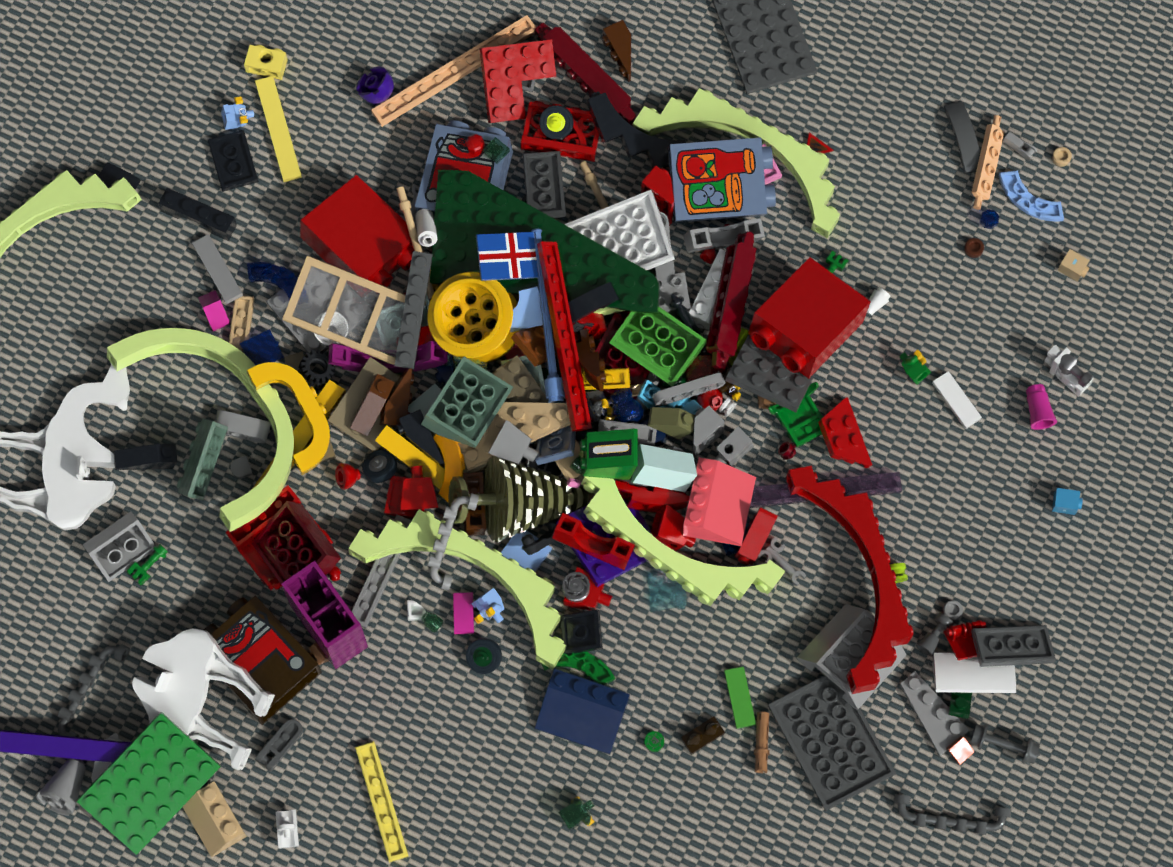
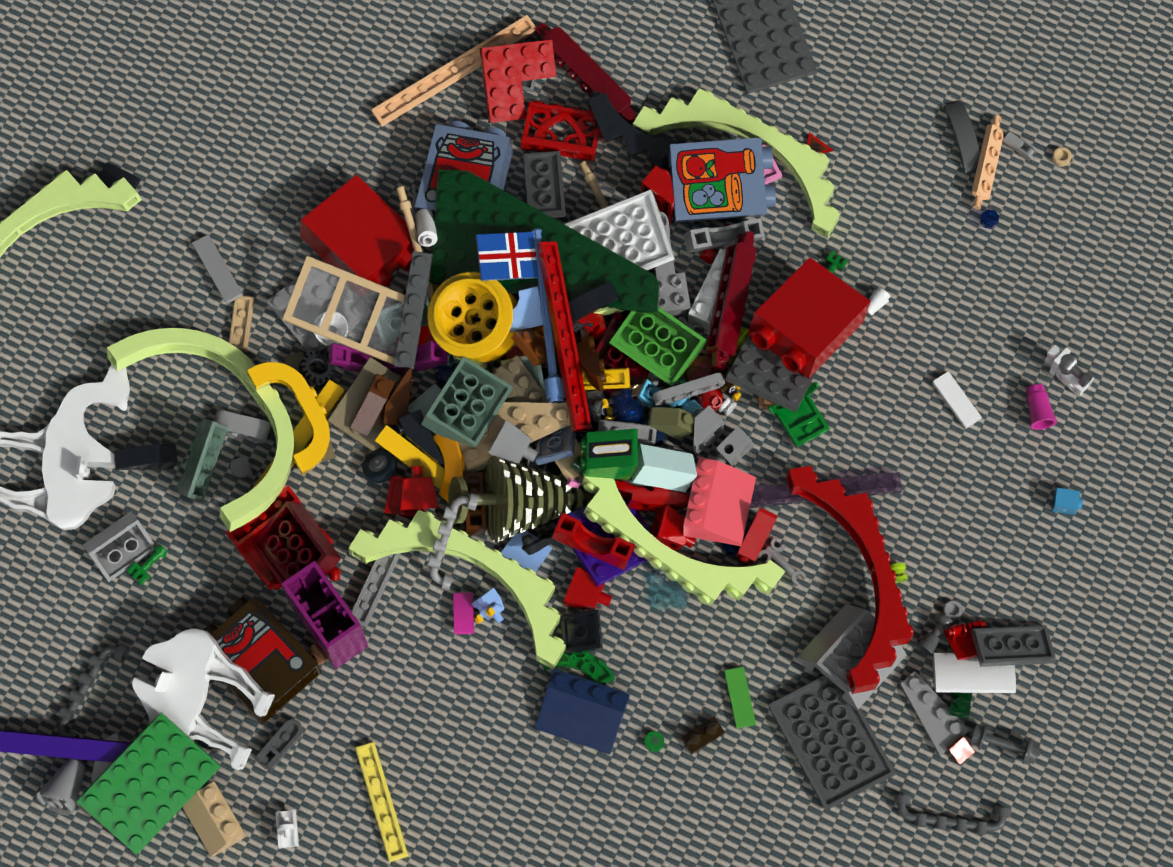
black arch [158,188,237,241] -> none
dark pink slope [198,290,230,331] -> none
black tile [208,130,259,192] -> none
light blue piece [221,96,254,130] -> none
clear blue piece [240,329,284,365] -> none
light yellow brick [244,45,288,80] -> none
clear blue tile [247,262,310,305] -> none
light yellow tile [255,76,302,182] -> none
red brick [335,463,361,490] -> none
dark purple cylinder [356,66,394,104] -> none
white tile [407,600,428,621] -> none
clear green hose [421,612,443,633] -> none
red tile [465,134,485,154] -> none
black wheel [466,638,502,674] -> none
clear green tile [483,137,510,164] -> none
black wheel [539,105,574,139] -> none
clear green piece [558,796,595,829] -> none
flat silver wheel [562,572,590,602] -> none
reddish brown slope [601,20,631,82] -> none
black wheel [669,293,711,360] -> none
medium nougat pin [754,712,770,773] -> none
dark red plate [778,441,796,460] -> none
red wing [818,397,872,468] -> none
green piece [899,350,931,385] -> none
copper tile [964,238,984,258] -> none
light blue tile [998,171,1064,222] -> none
tan brick [1058,249,1090,282] -> none

